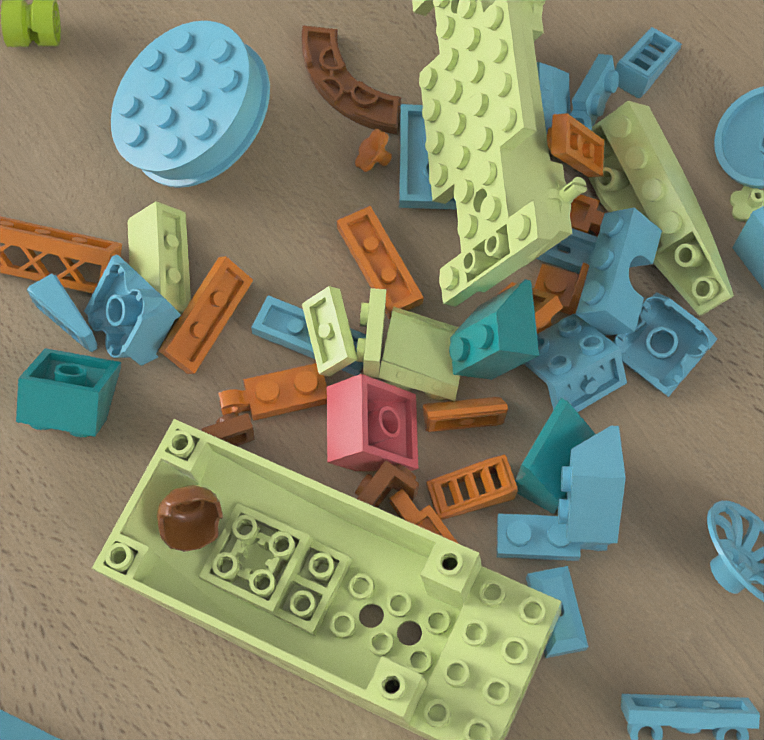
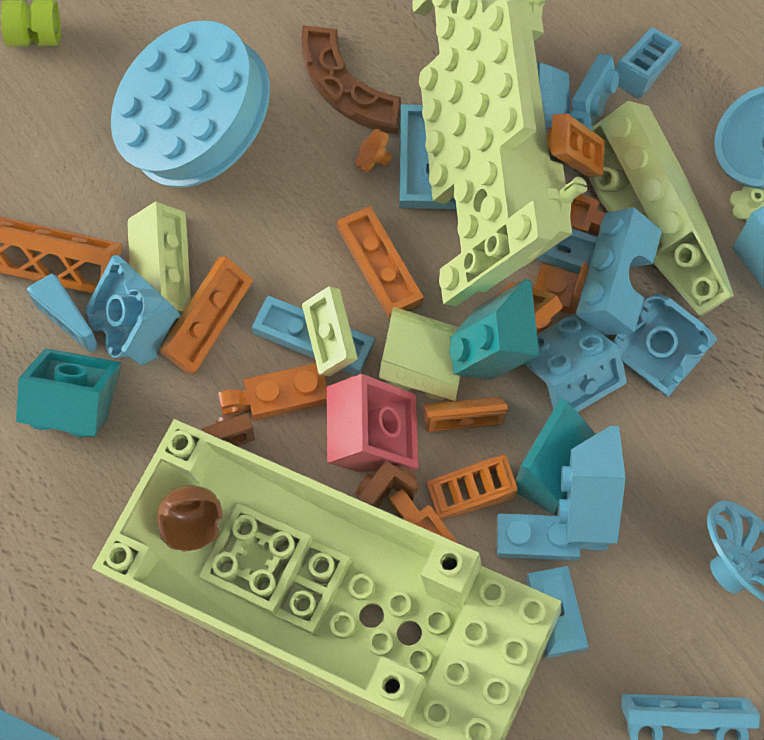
yellowish green plate [356,288,387,378] -> none

